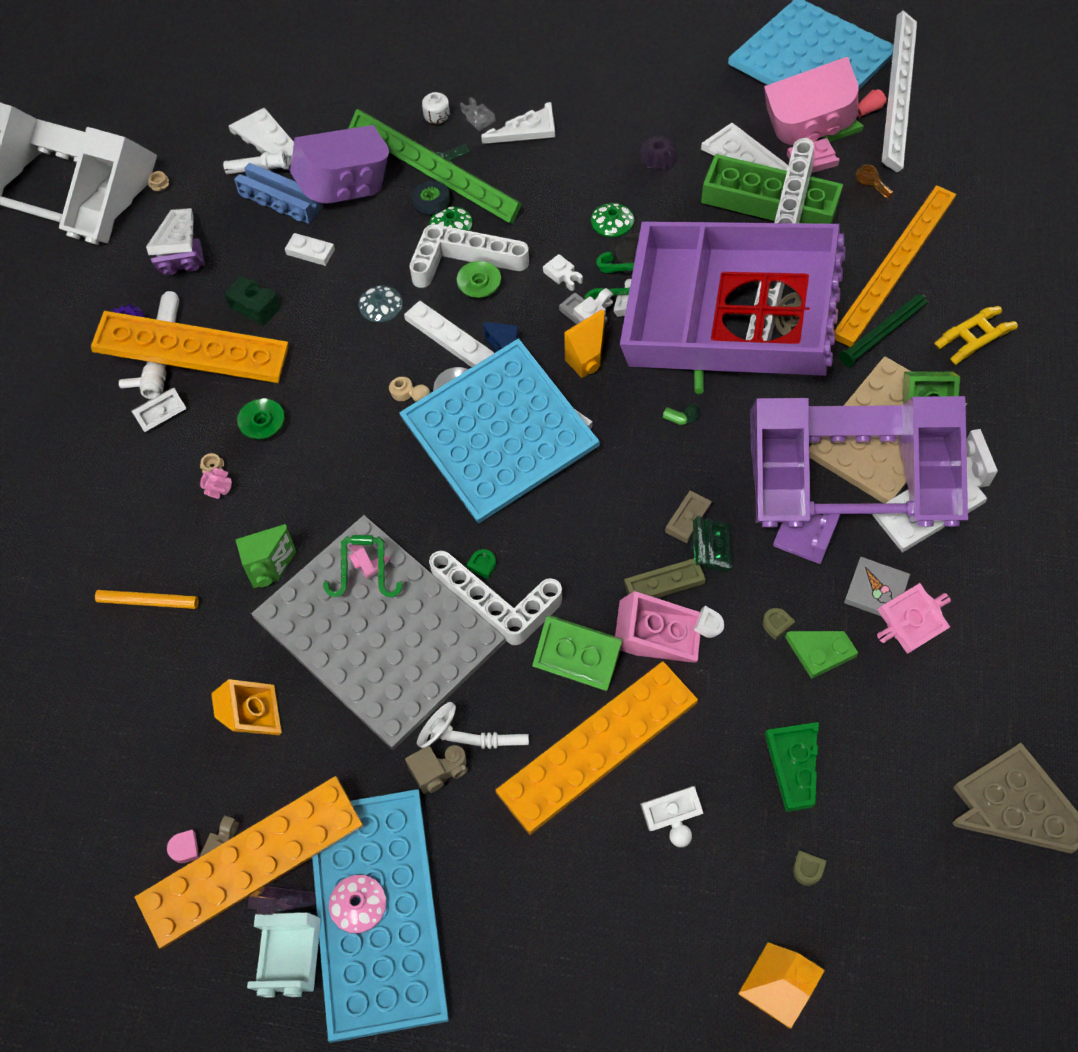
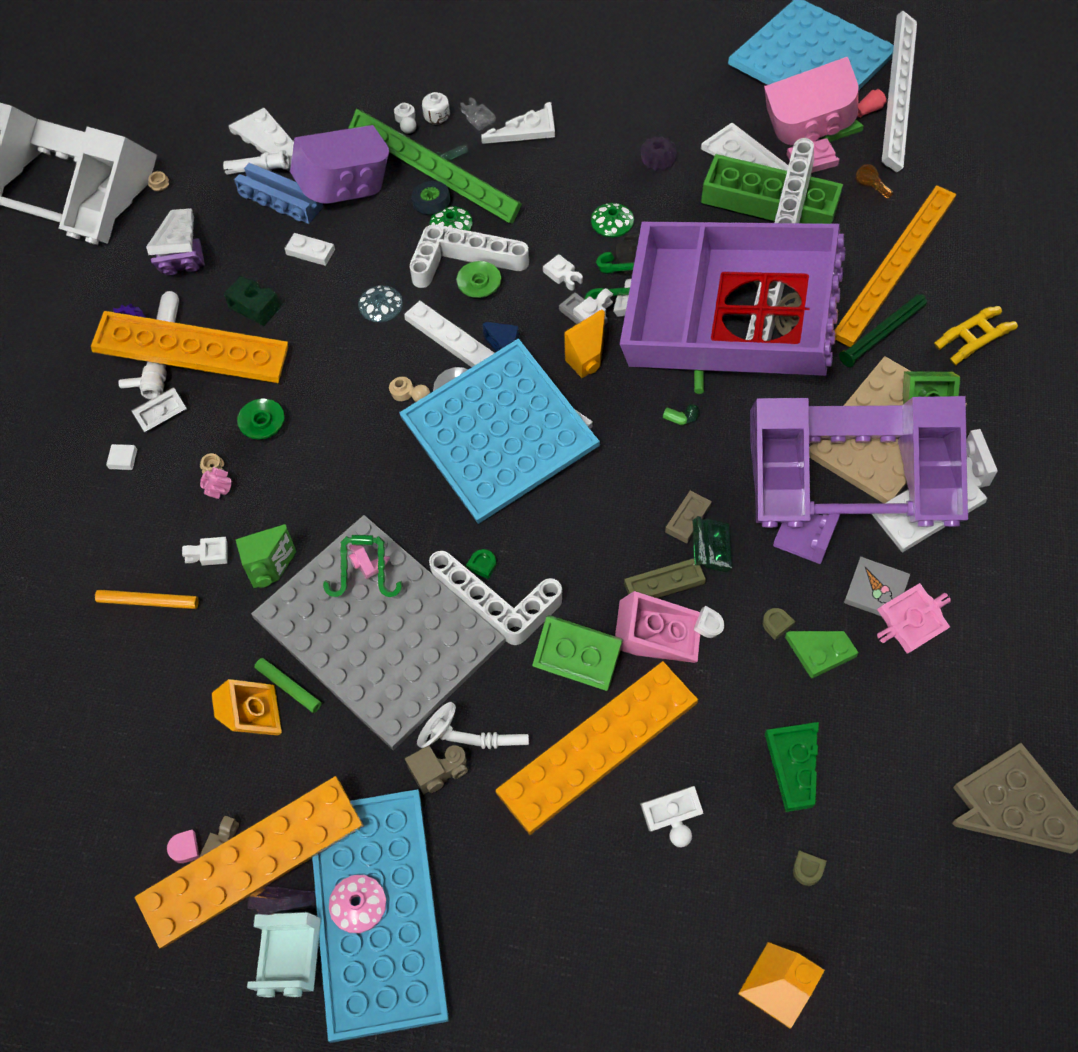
none -> white tile [106,444,137,470]
none -> white plate [182,537,227,565]
none -> bright green piece [255,658,322,713]
none -> white plate [394,103,417,134]

